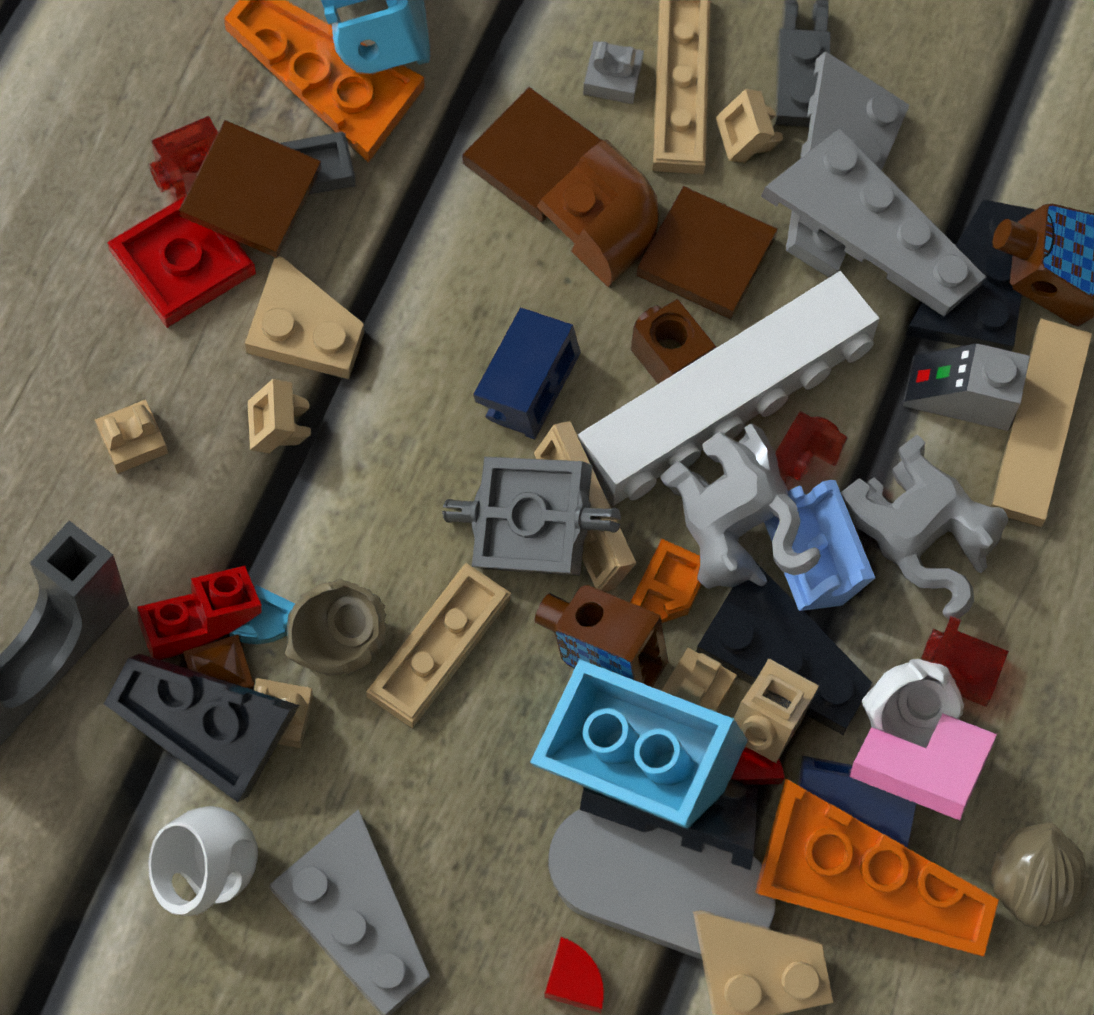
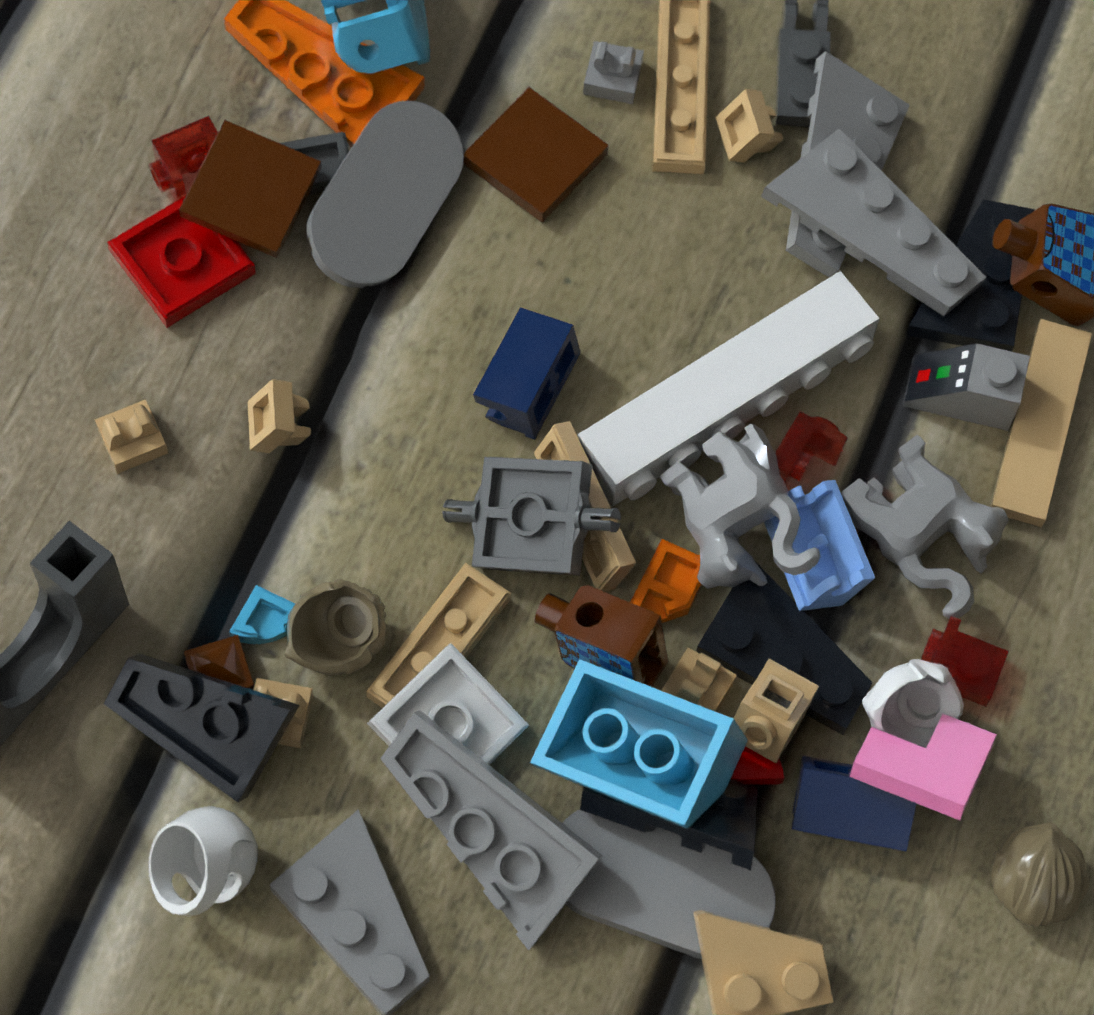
red slope [137,566,262,660] -> none
tan wing [245,256,364,379] -> none
dark orange brick [537,139,659,287] -> none
red tile [544,937,604,1014] -> none
reddish brown brick [631,298,716,384] -> none
reddish brown tile [636,186,778,320] -> none
orange wing [755,779,999,957] -> none
none -> light grey tile [307,101,463,288]
none -> white tile [367,643,529,765]
none -> light grey wing [380,710,603,951]

